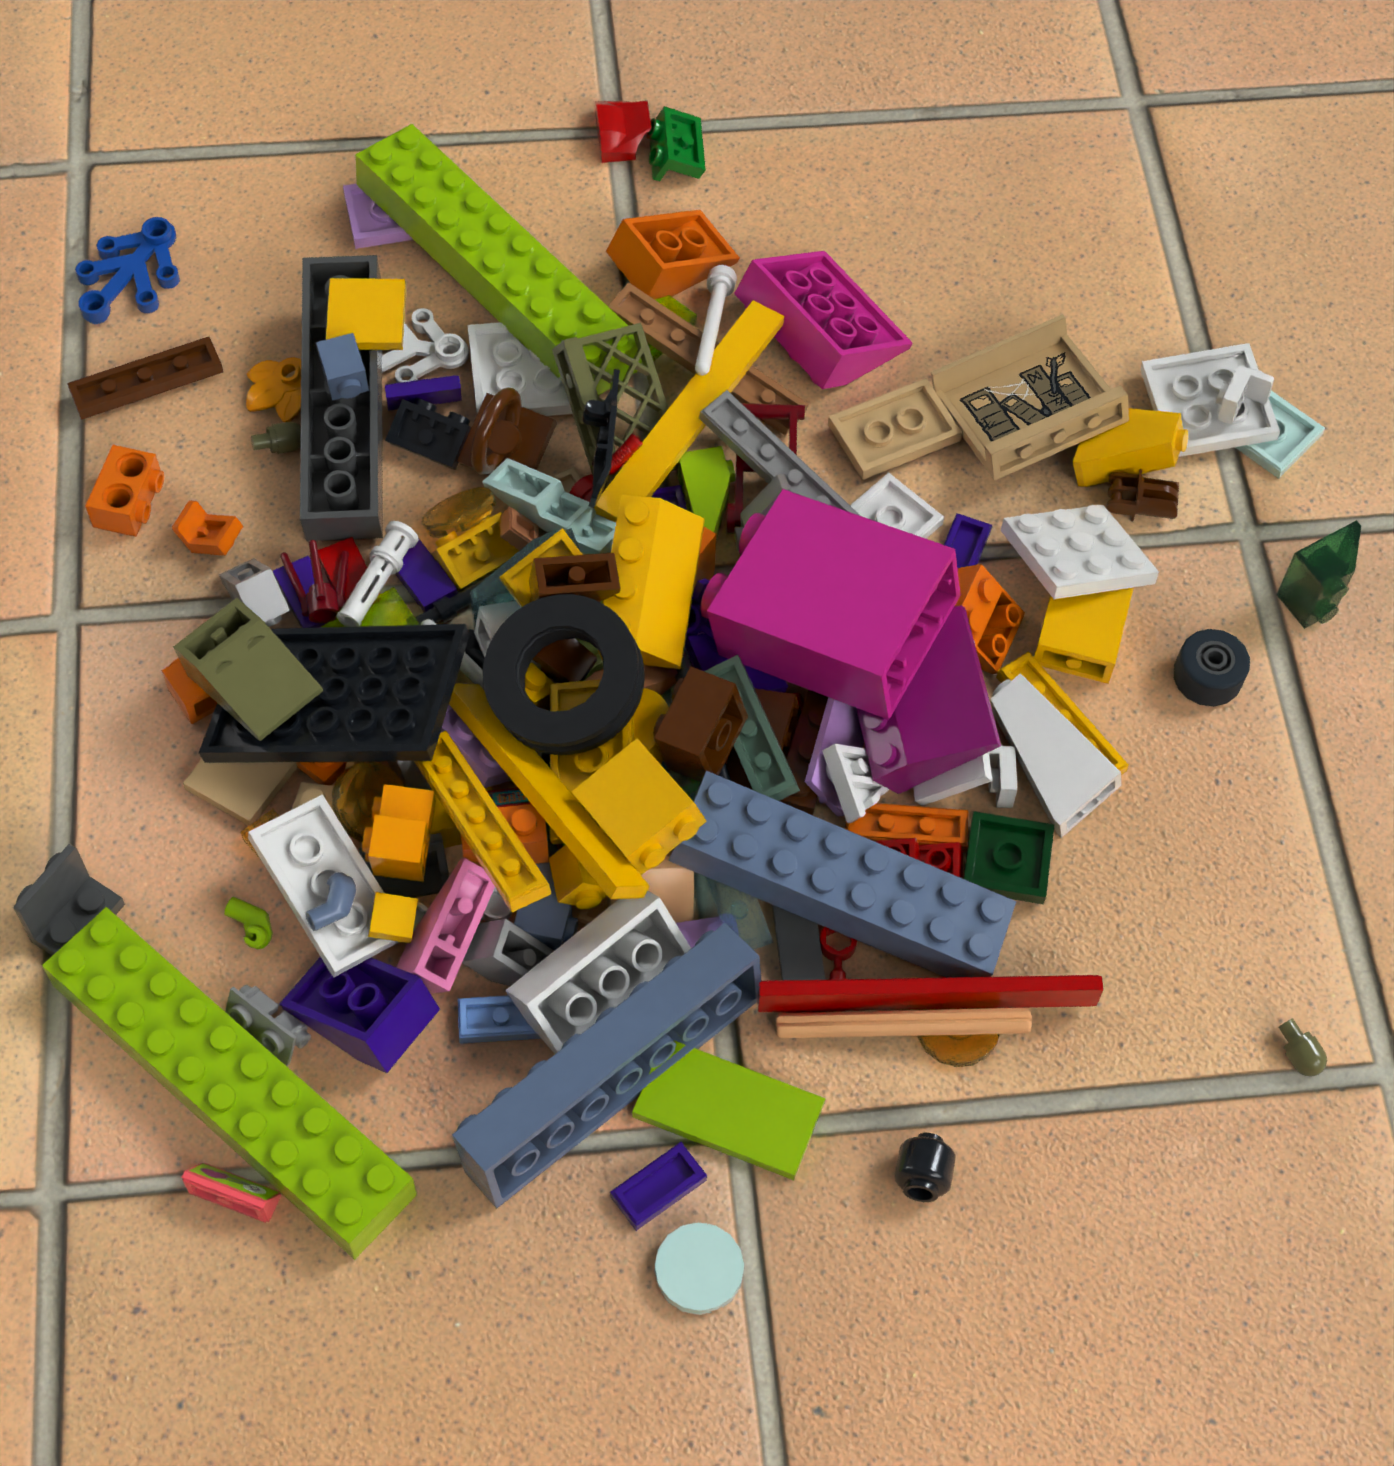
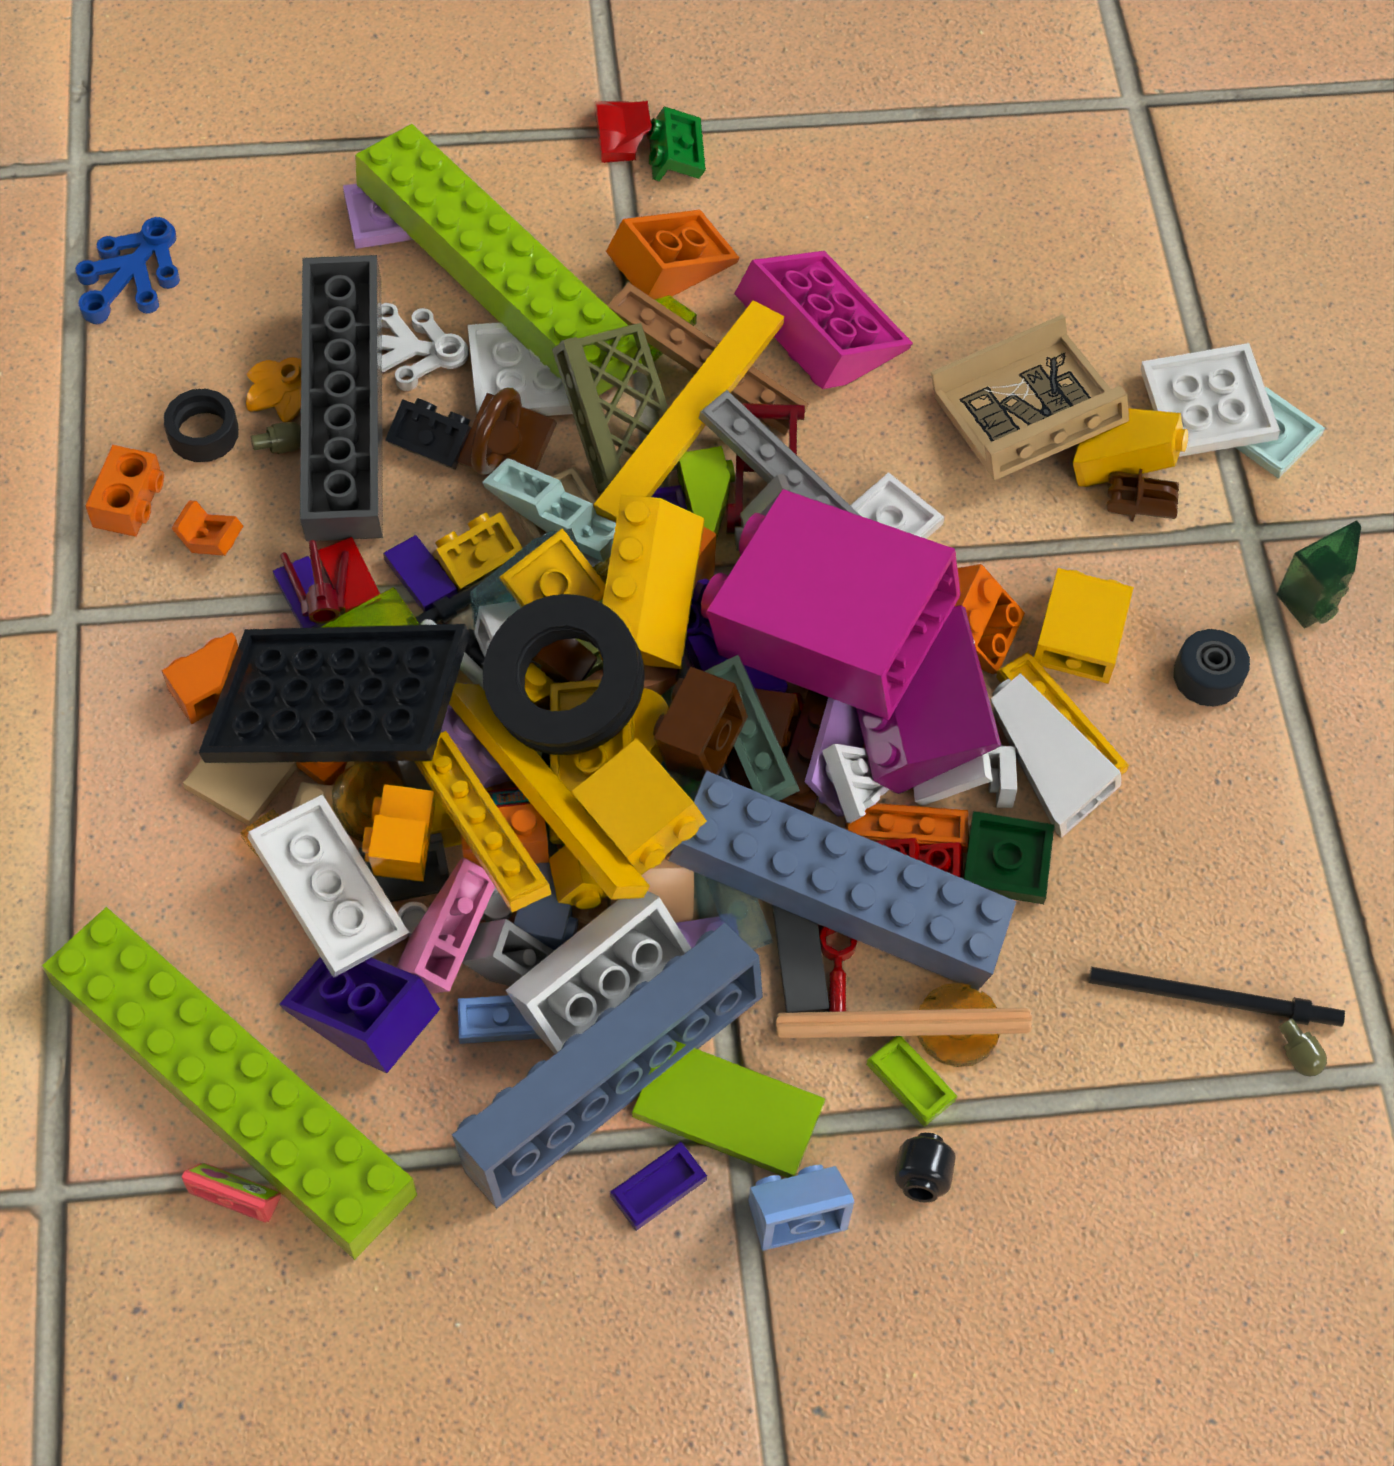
dark grey bracket [14,844,125,956] -> none
reddish brown plate [67,336,223,420] -> none
olive slope [173,598,323,741] -> none
light grey slope [219,558,290,627] -> none
lime arm [224,896,273,949] -> none
light grey hinge [225,985,311,1066] -> none
sand blue arm [305,872,356,931] -> none
sand blue brick [316,333,369,400] -> none
yellow tile [326,278,406,350] -> none
white pin [336,521,419,627] -> none
yellow tile [368,892,418,943] -> none
dark purple tile [385,375,462,411] -> none
clear yellow tile [421,487,497,538] -> none
nougat tile [500,507,539,555] -> none
reddish brown slope [529,553,621,602] -> none
red piece [569,433,643,502] -> none
black piece [582,369,620,508] -> none
light aqua tile [654,1222,744,1315] -> none
white piece [695,265,737,376] -> none
red tile [757,975,1104,1012] -> none
tan plate [828,378,962,480] -> none
dark purple tile [944,513,993,568] -> none
white plate [1001,505,1159,599] -> none
white bracket [1216,365,1274,425] -> none
none -> black tyre [164,388,239,462]
none -> light blue slope [748,1165,855,1251]
none -> lime tile [866,1036,957,1127]
none -> black bar [1088,966,1345,1027]

